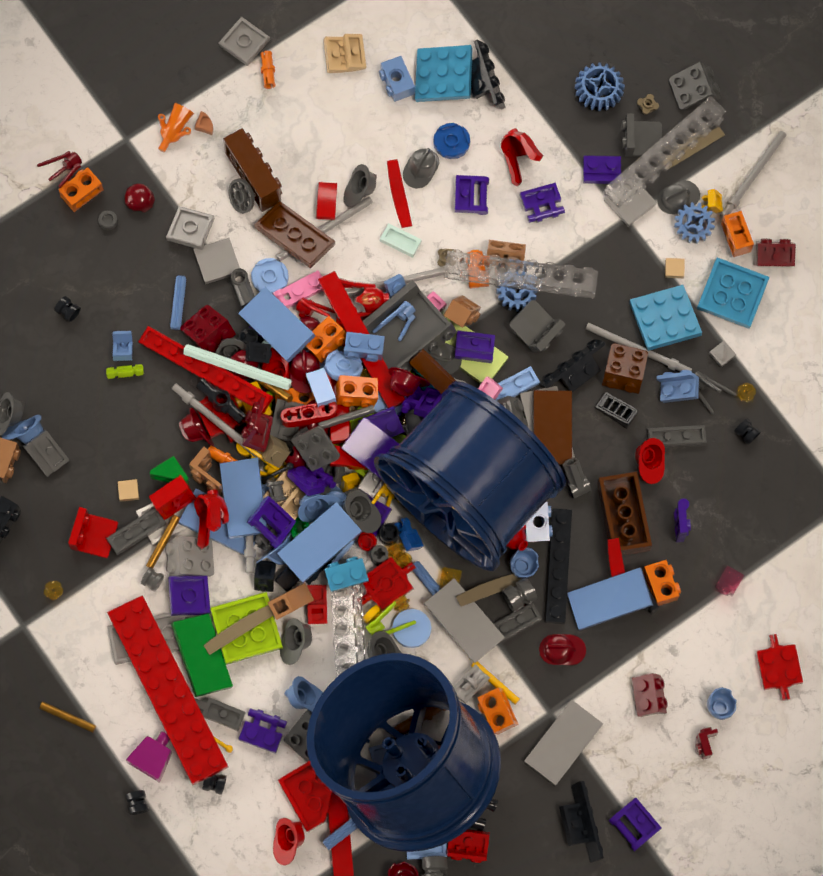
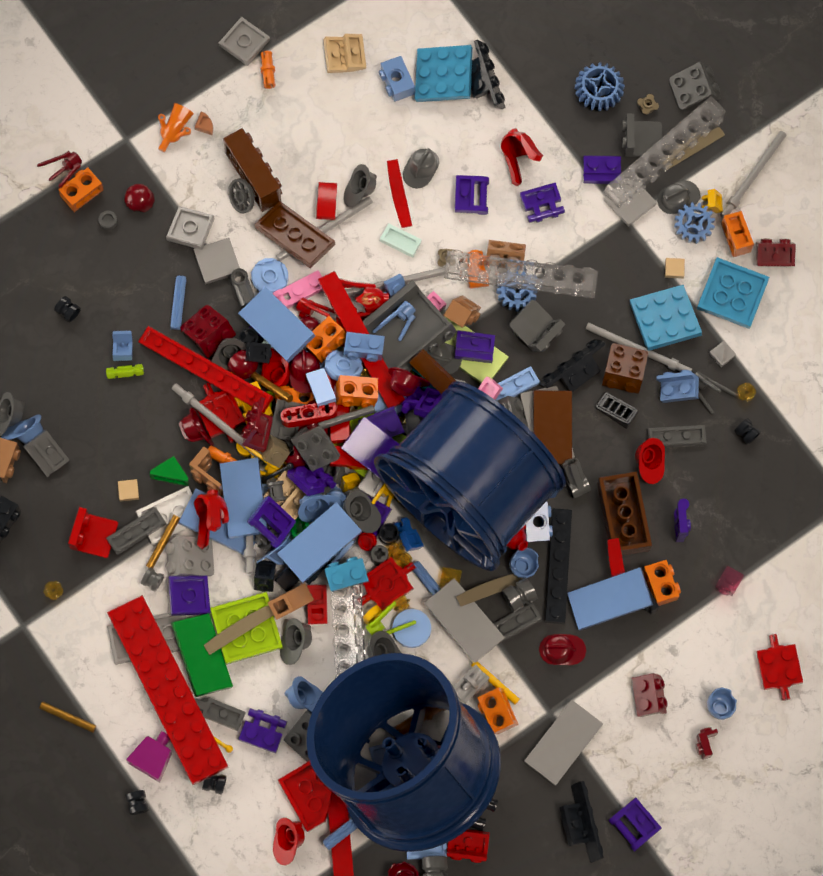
red hinge [149,475,196,520] -> none
light aqua axle [184,344,292,390] -> none
black pin [196,378,246,424] -> none
blue tile [433,123,470,159] -> none

